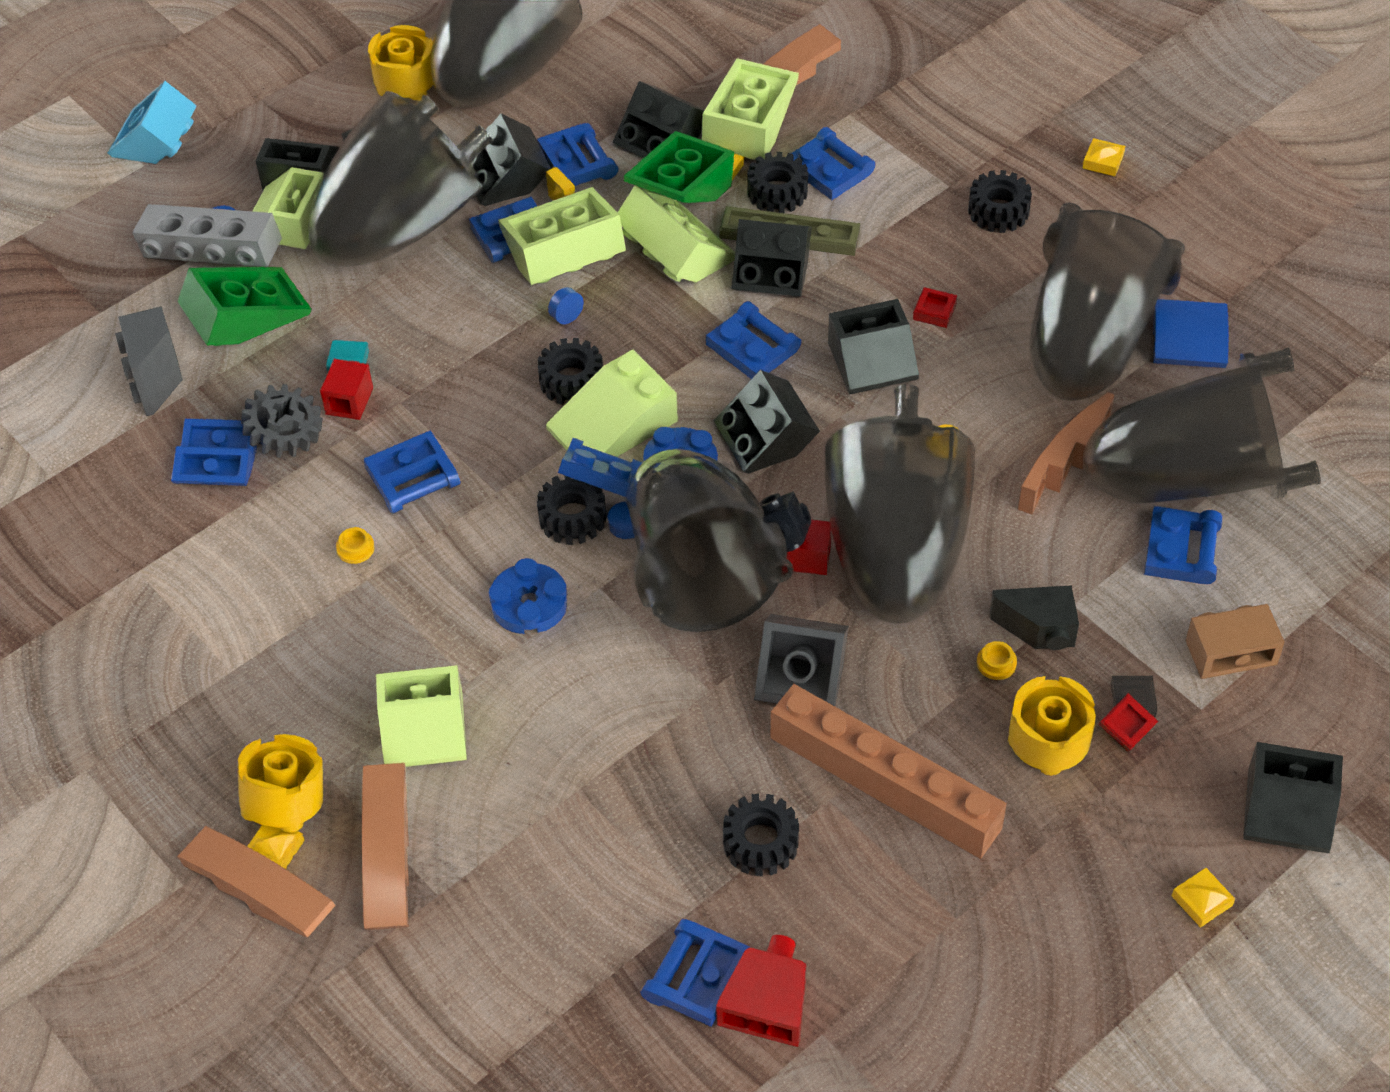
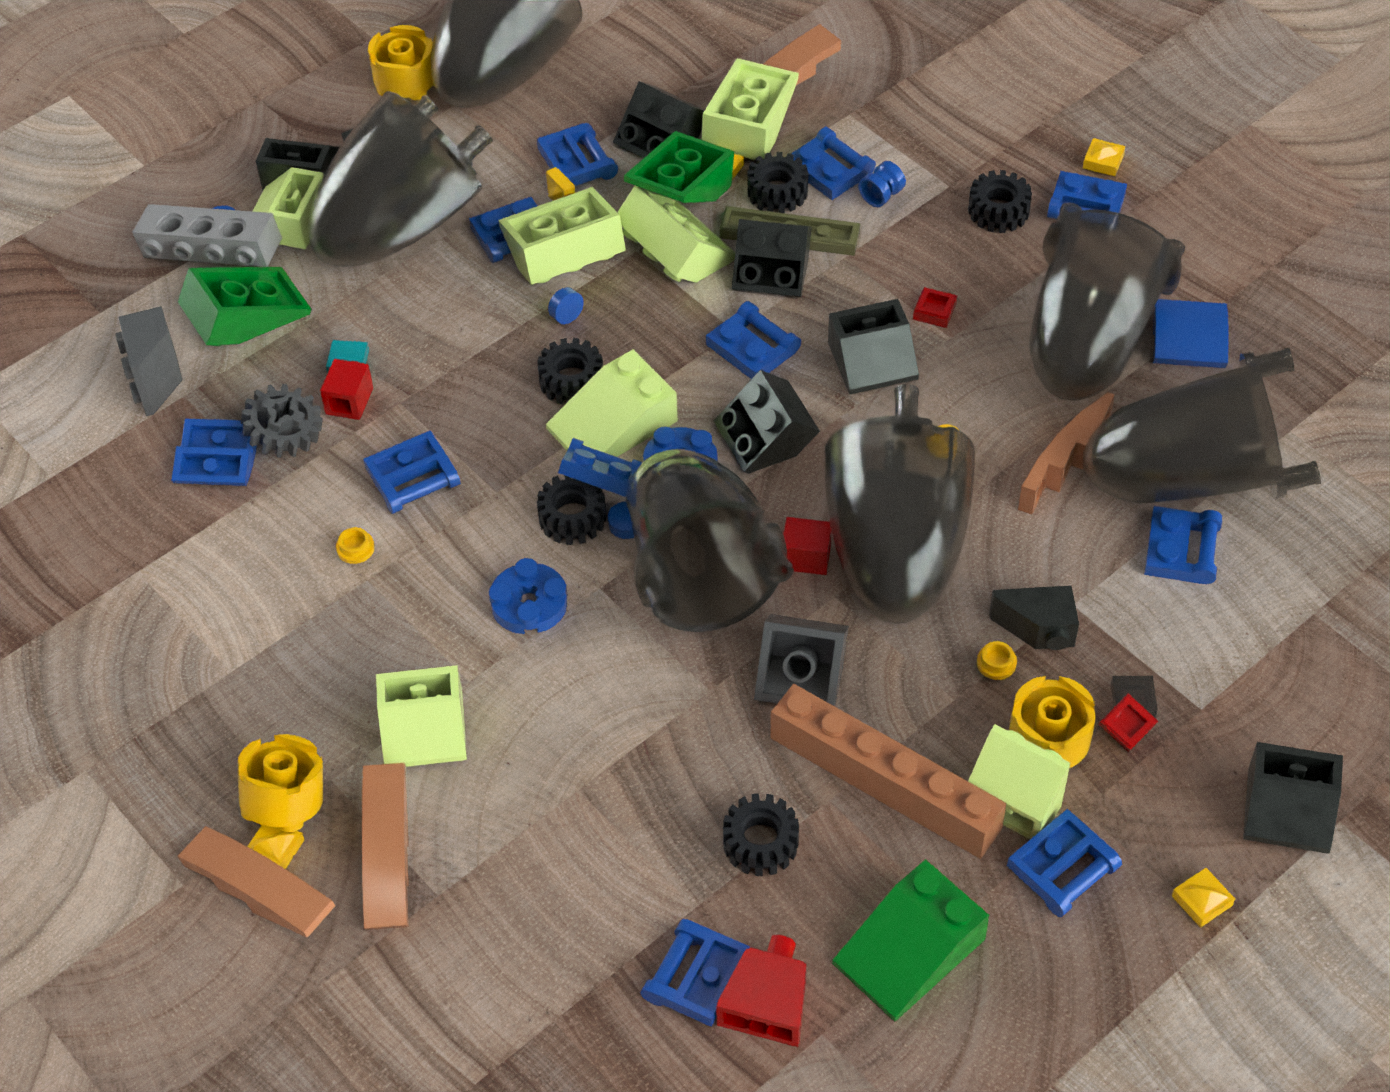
medium azure slope [108,81,197,164] -> none
pearl dark grey slope [461,113,550,206] -> none
black brick [745,491,811,557] -> none
medium nougat brick [1185,604,1285,679] -> none
none -> green slope [832,859,989,1022]
none -> blue wheel [858,161,906,208]
none -> yellowish green slope [968,724,1070,839]
none -> blue plate [1007,809,1122,917]
none -> blue plate [1047,171,1127,231]

